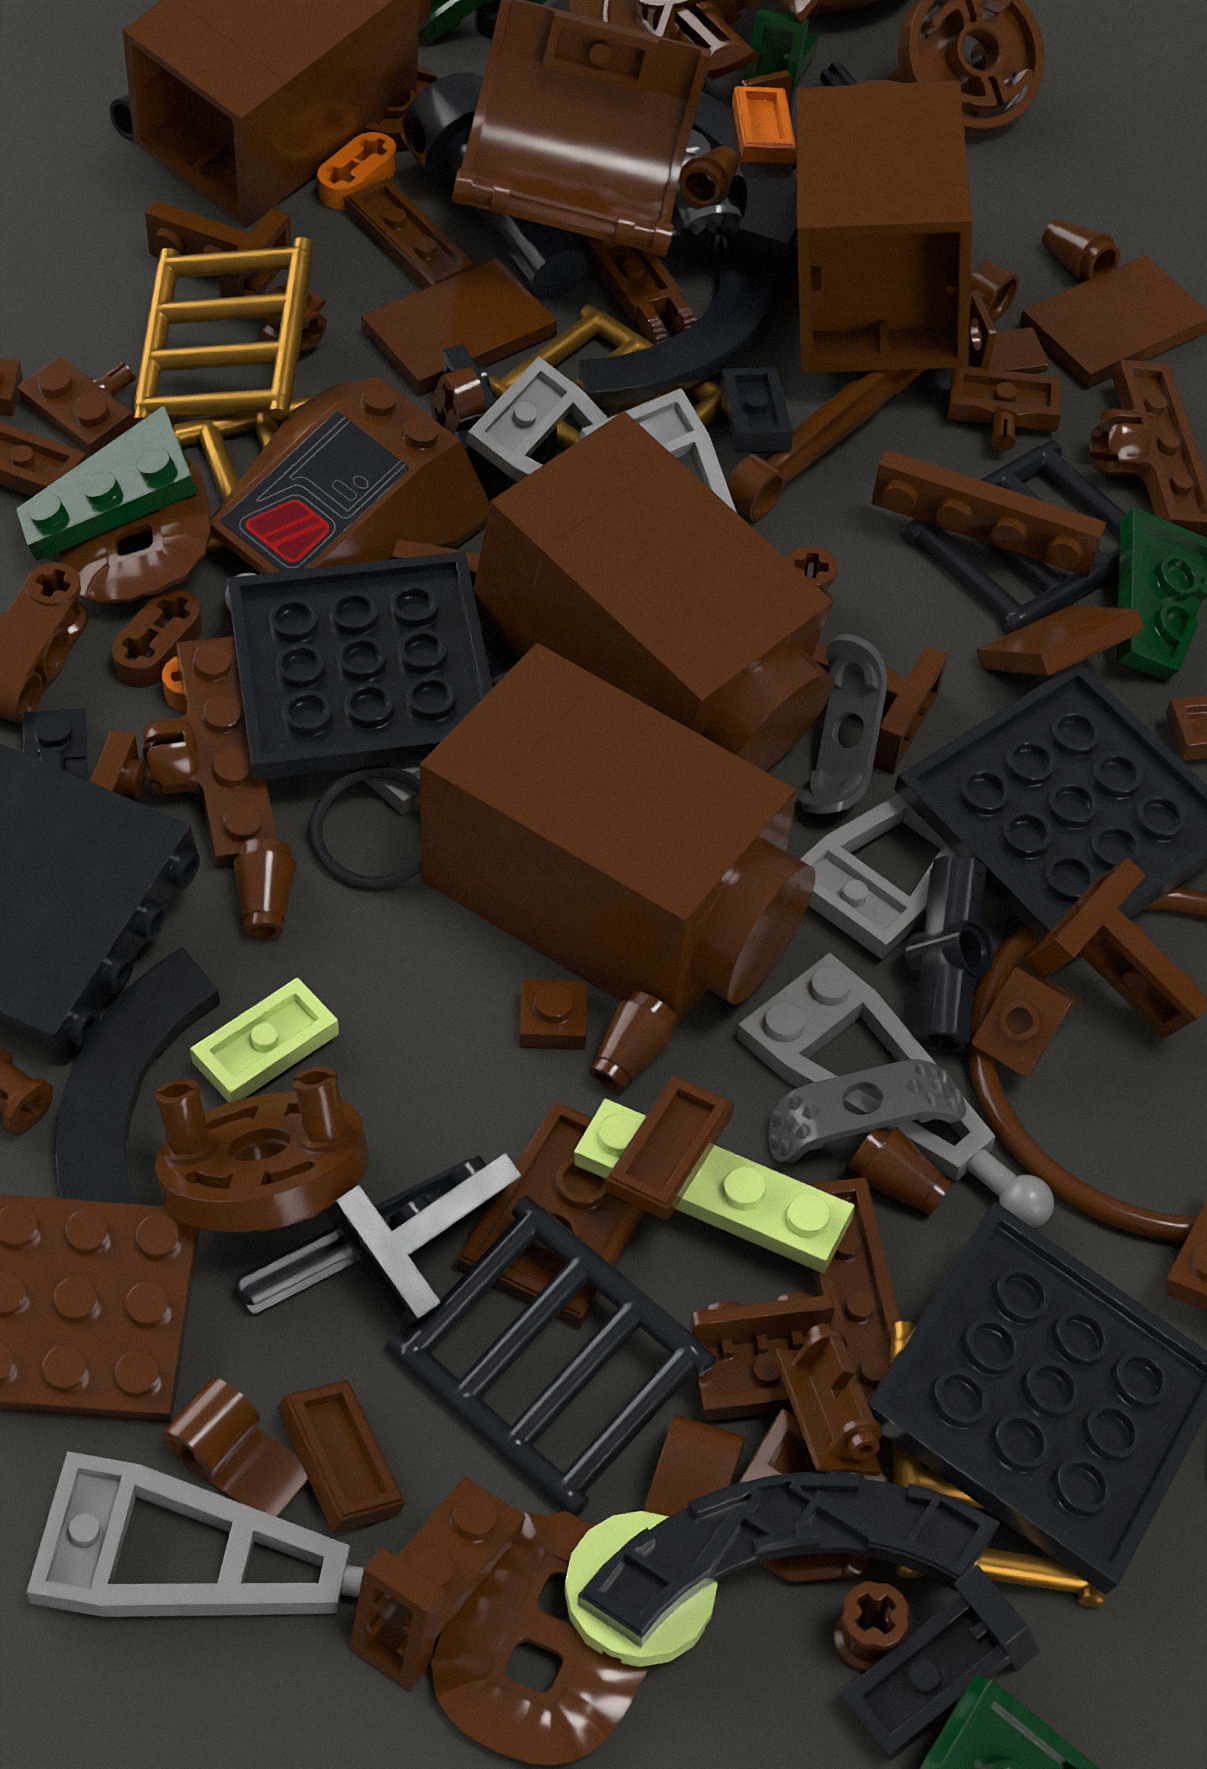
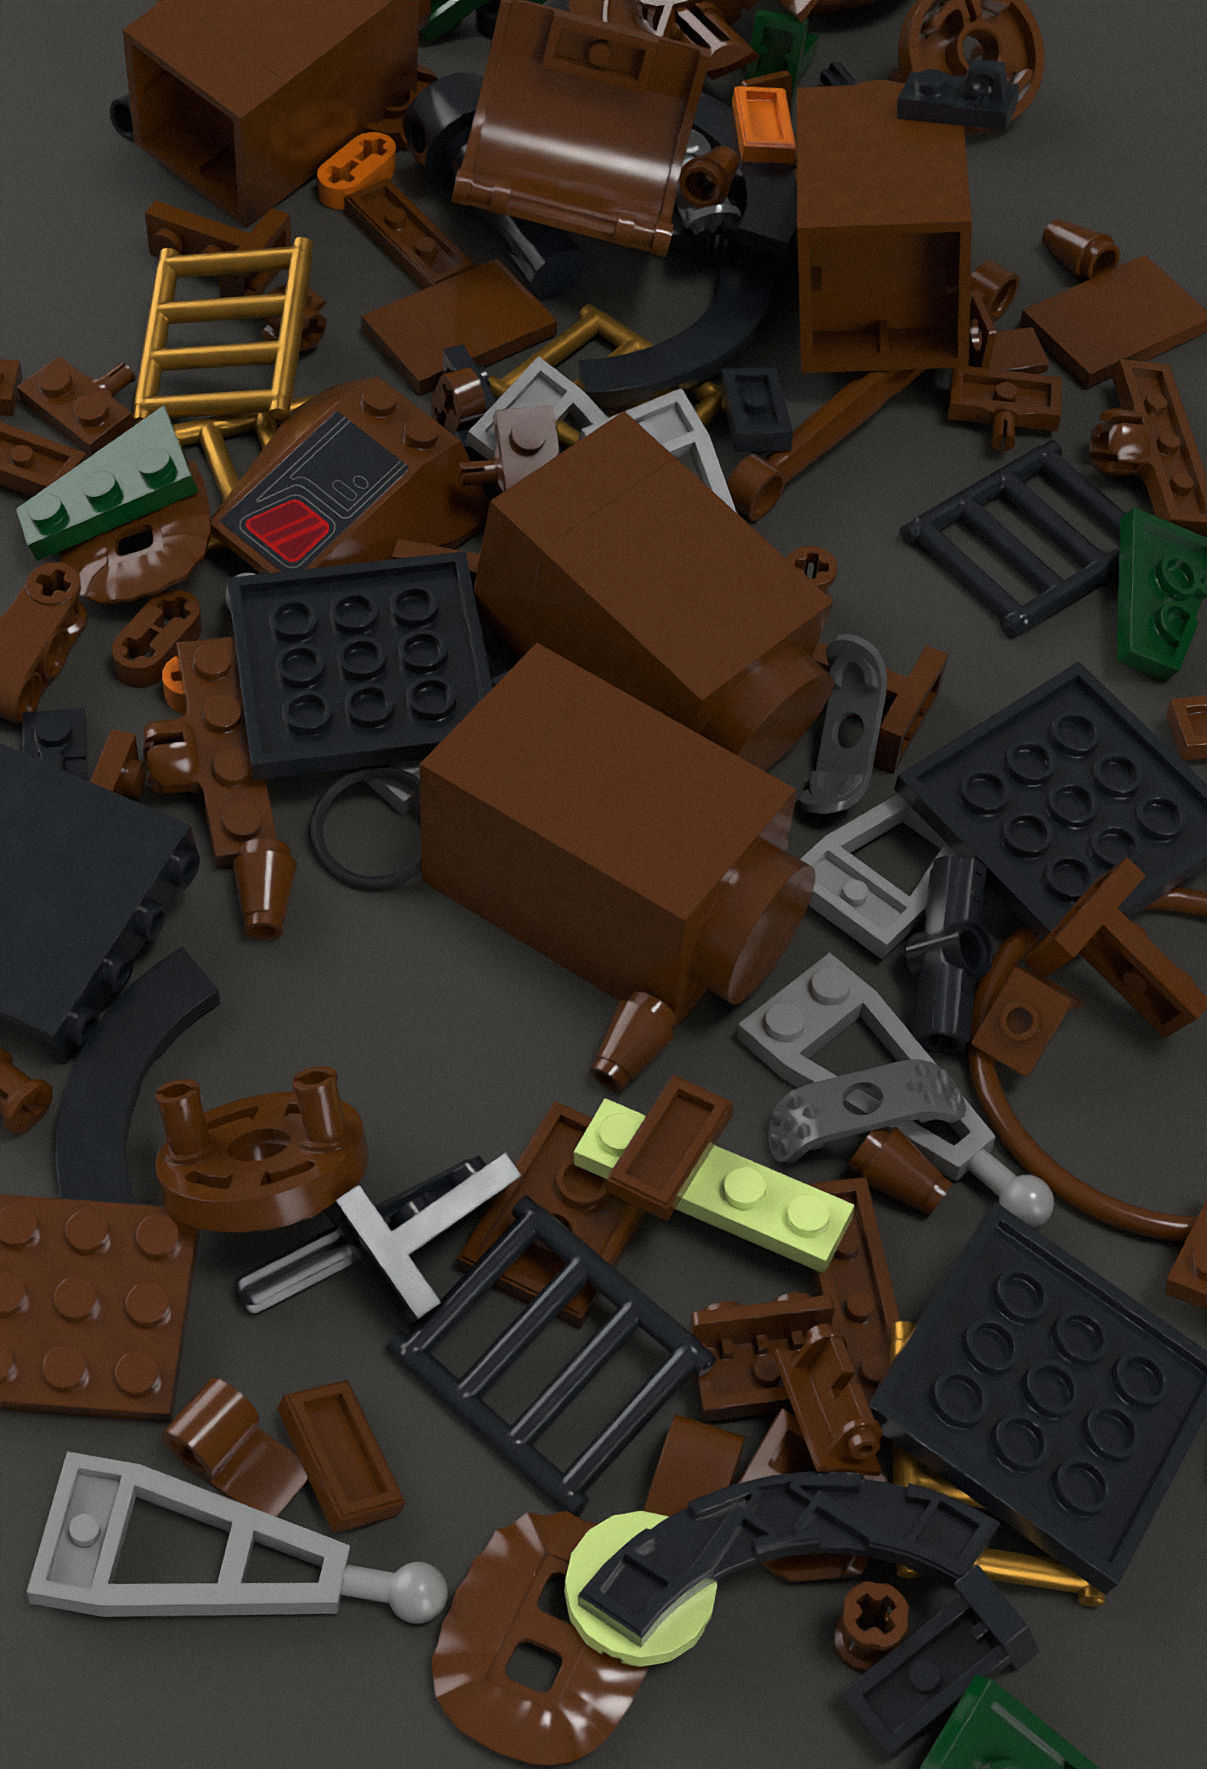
yellowish green plate [190,977,339,1103] -> none
reddish brown bracket [350,1476,526,1691] -> none
reddish brown plate [520,979,587,1050] -> none
reddish brown hinge [586,238,696,345] -> none
reddish brown plate [871,449,1107,577] -> none
reddish brown tile [976,606,1143,676] -> none
none -> plate [459,405,560,494]
none -> black hinge [897,59,1019,131]

